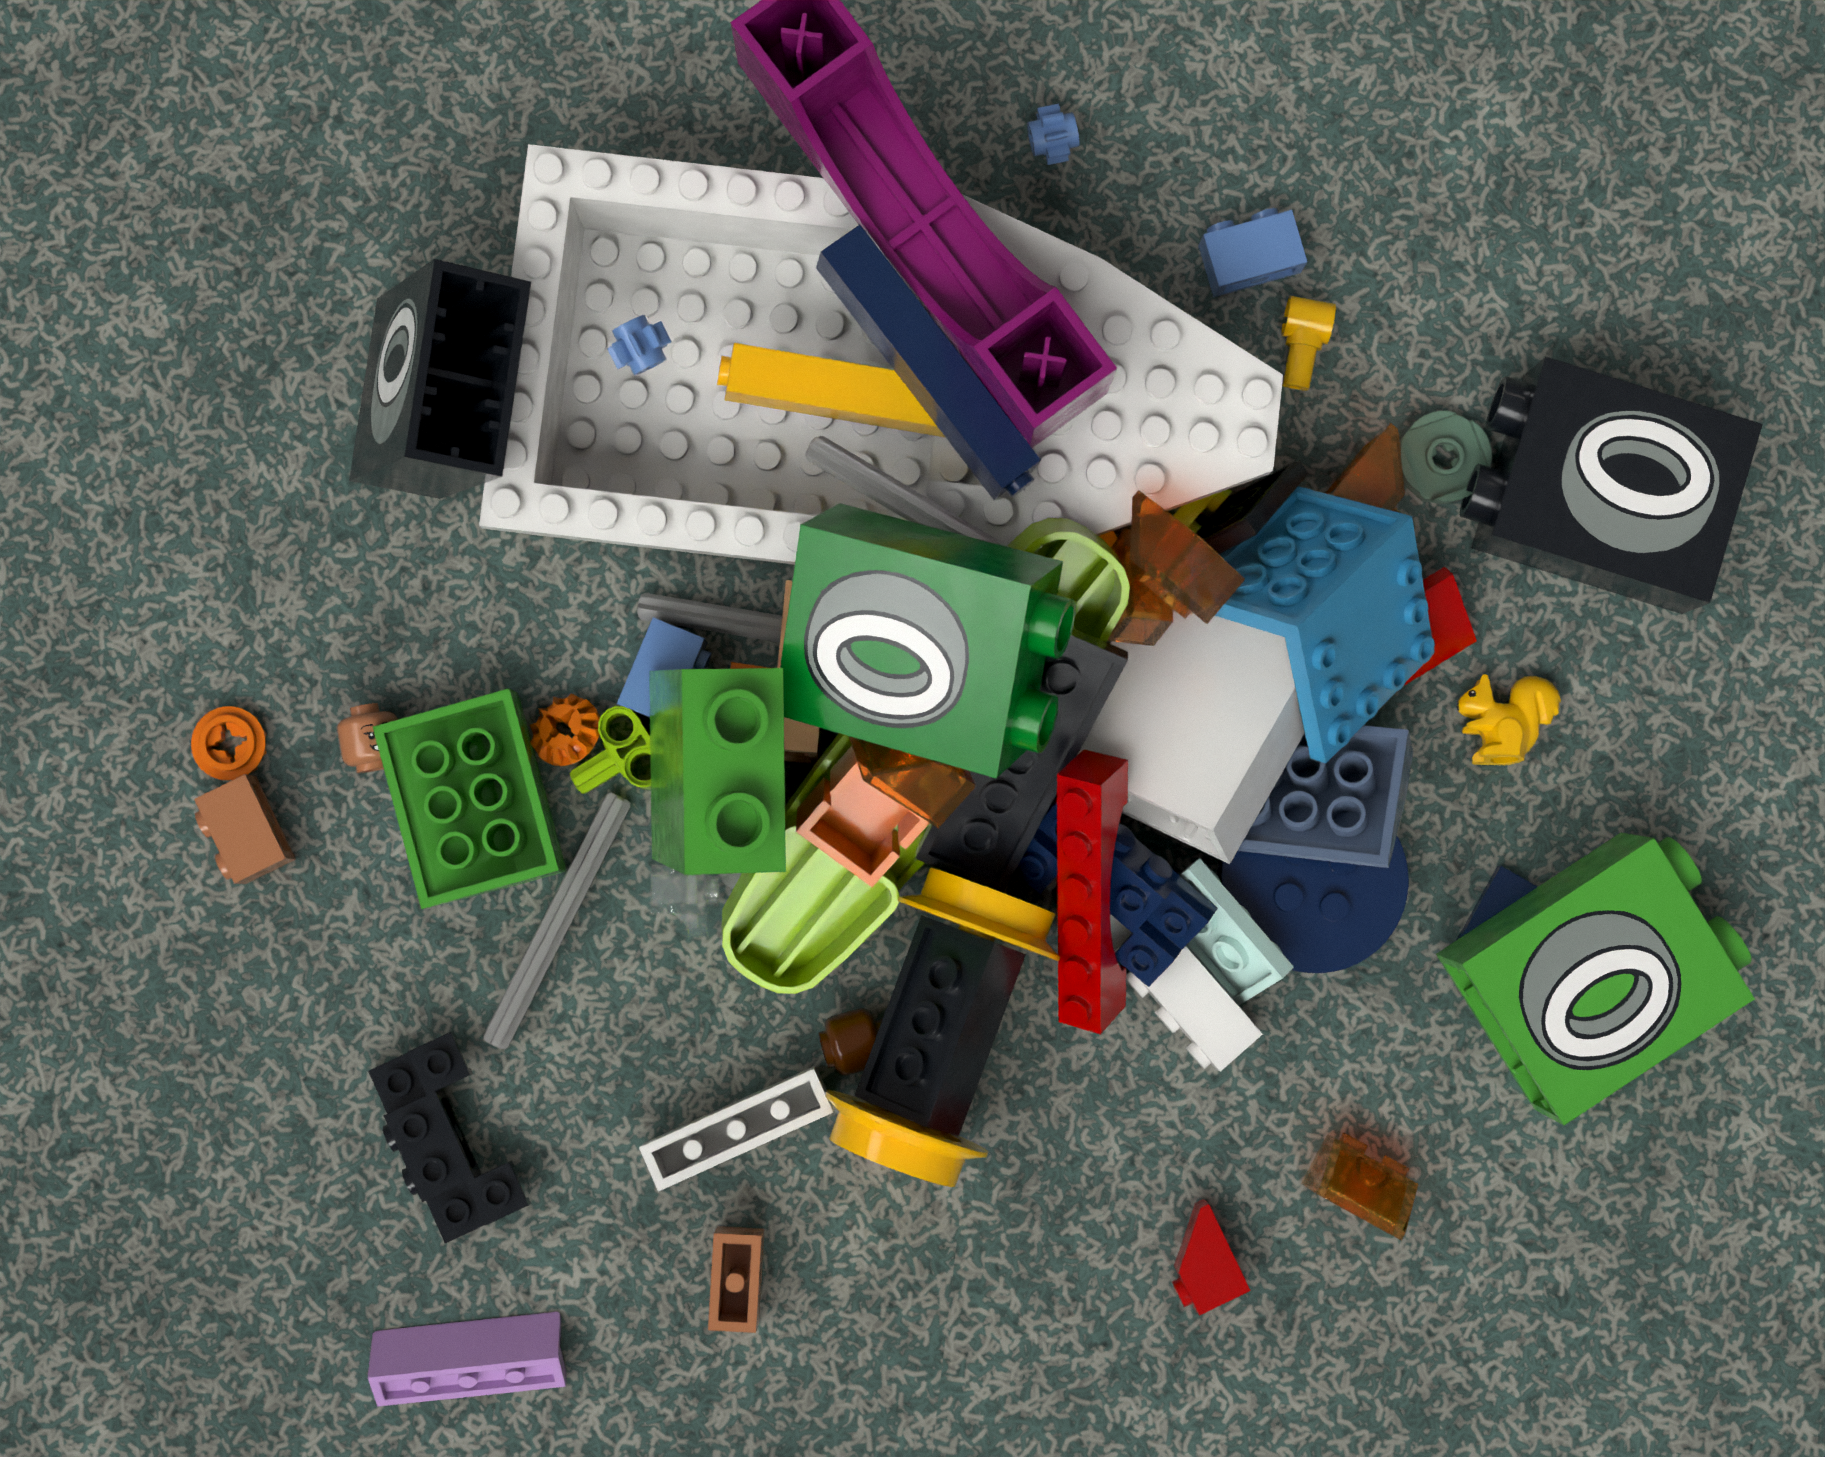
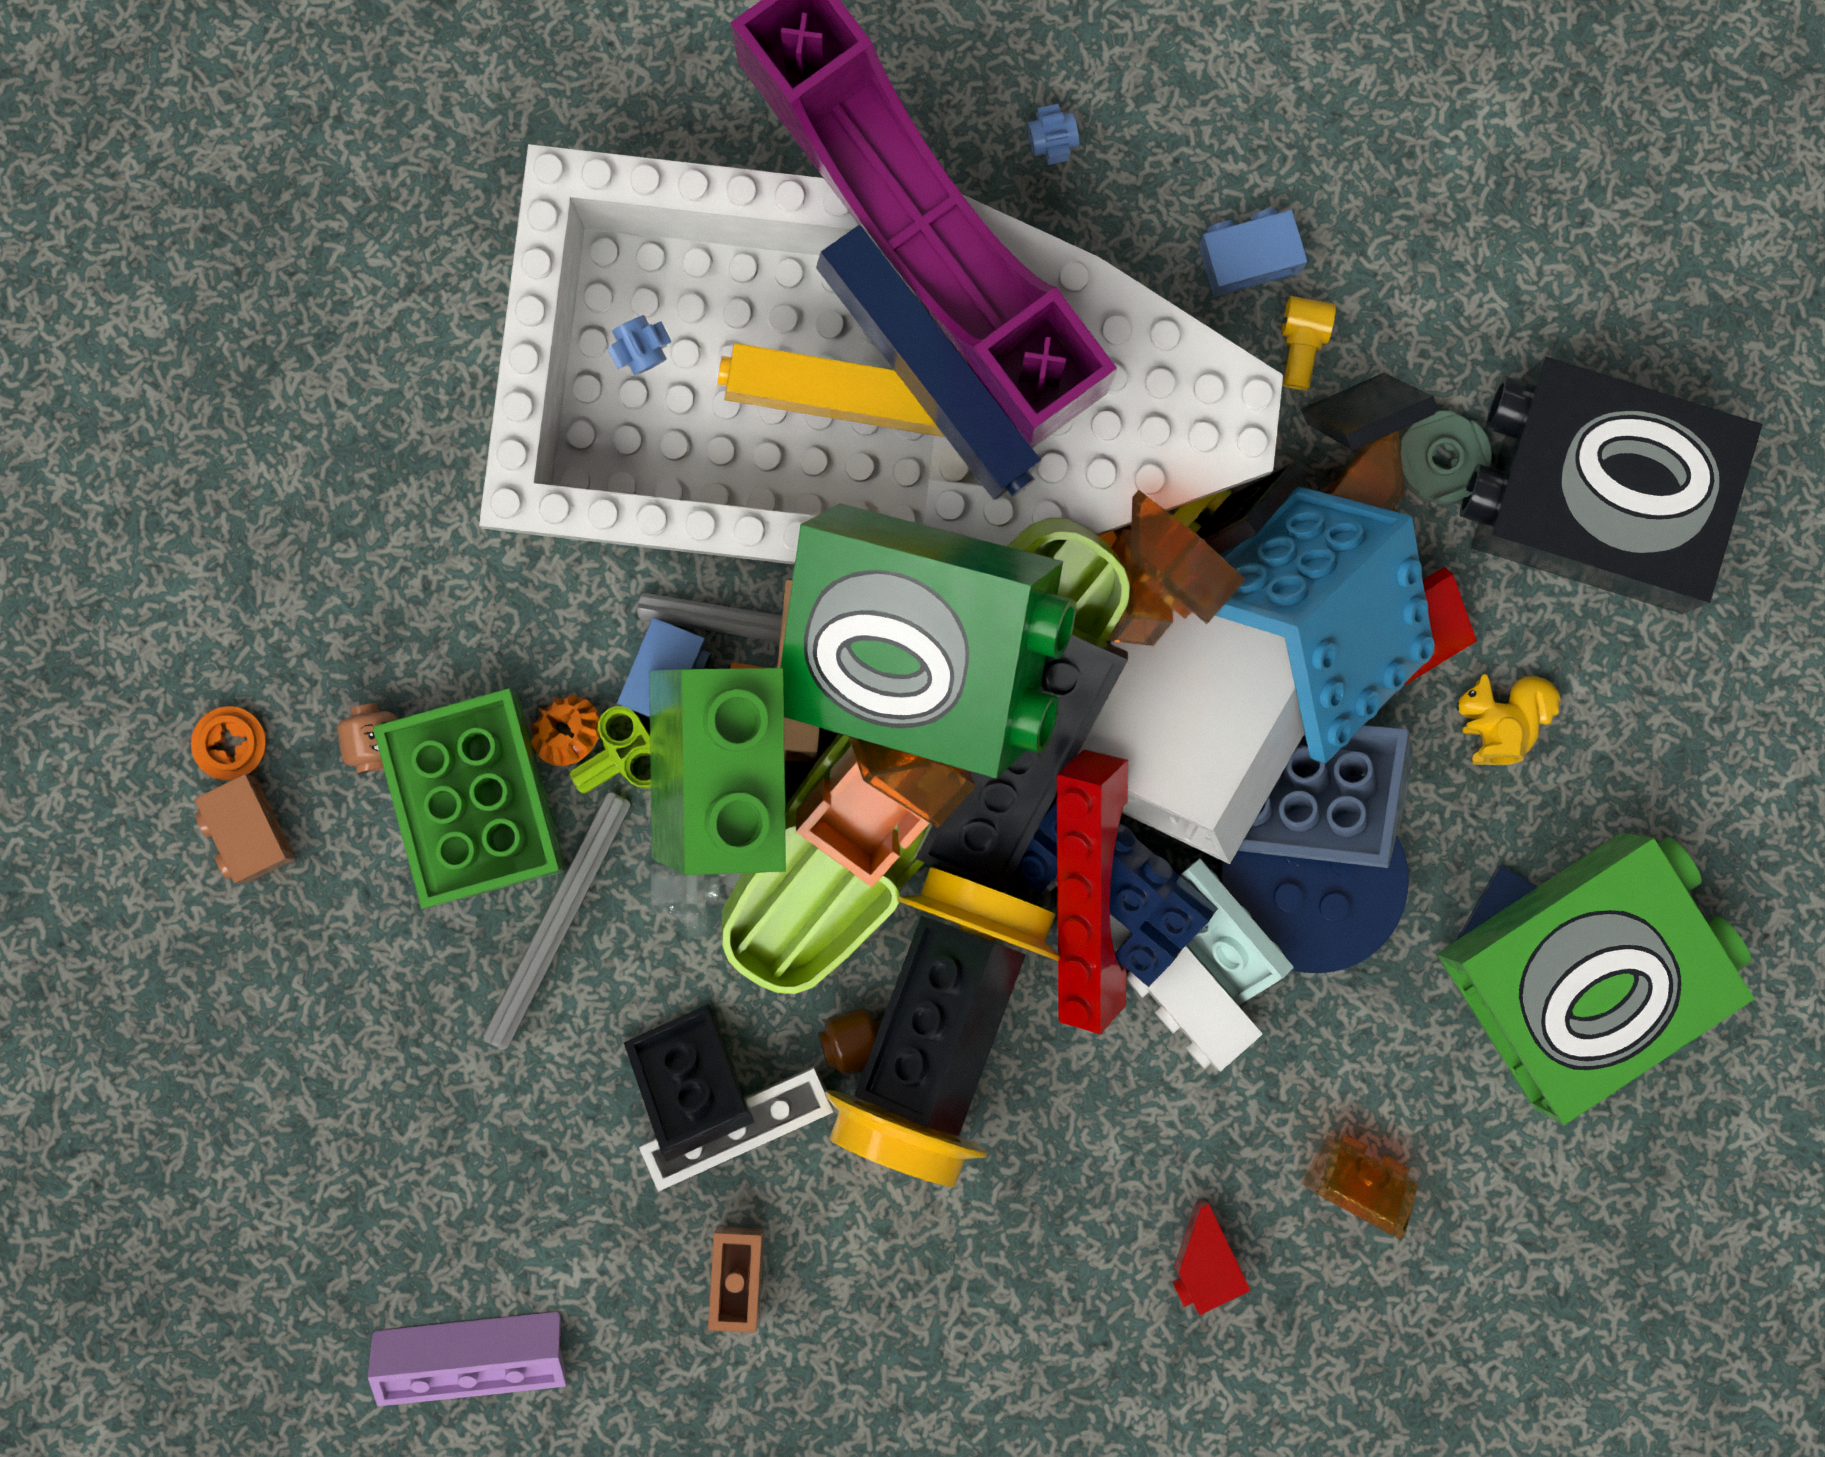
black brick [349,259,531,499] -> none
black bracket [368,1031,531,1244] -> none
light grey axle [805,436,1009,547] -> none
none -> black tile [624,1004,755,1162]
none -> black tile [1301,373,1438,450]

